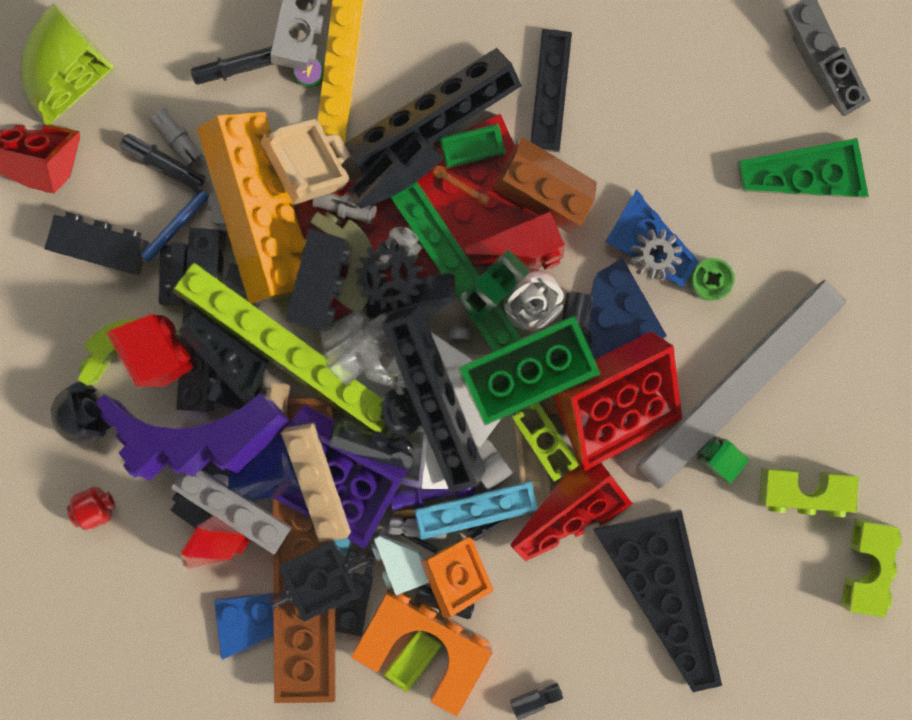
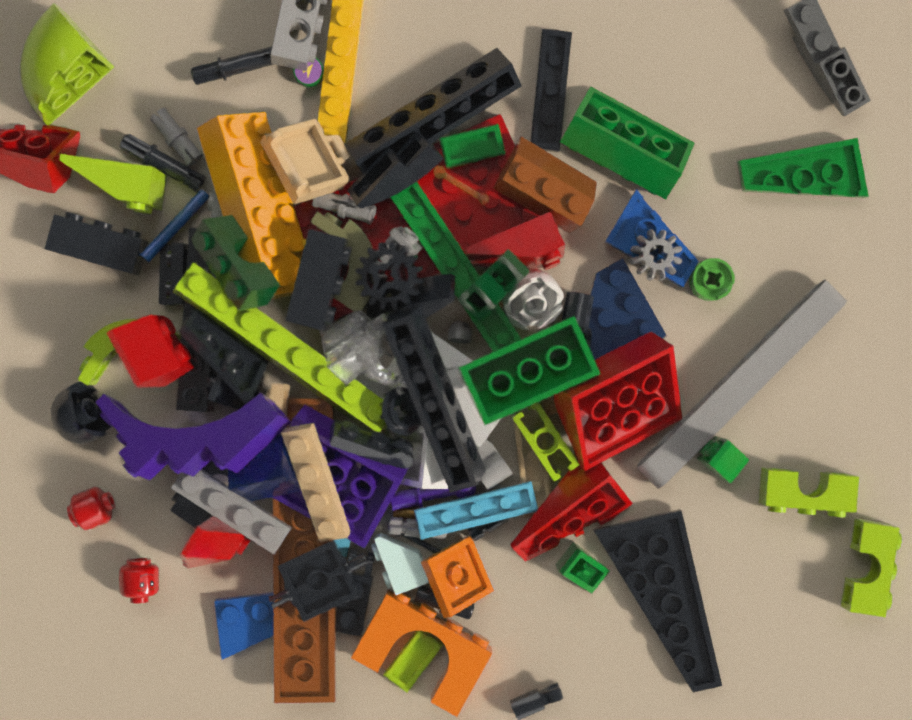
none -> lime slope [60,154,167,215]
none -> red head [119,558,159,604]
none -> dark green arch [191,215,280,311]
none -> green slope [555,542,610,594]
none -> green slope [560,86,695,200]

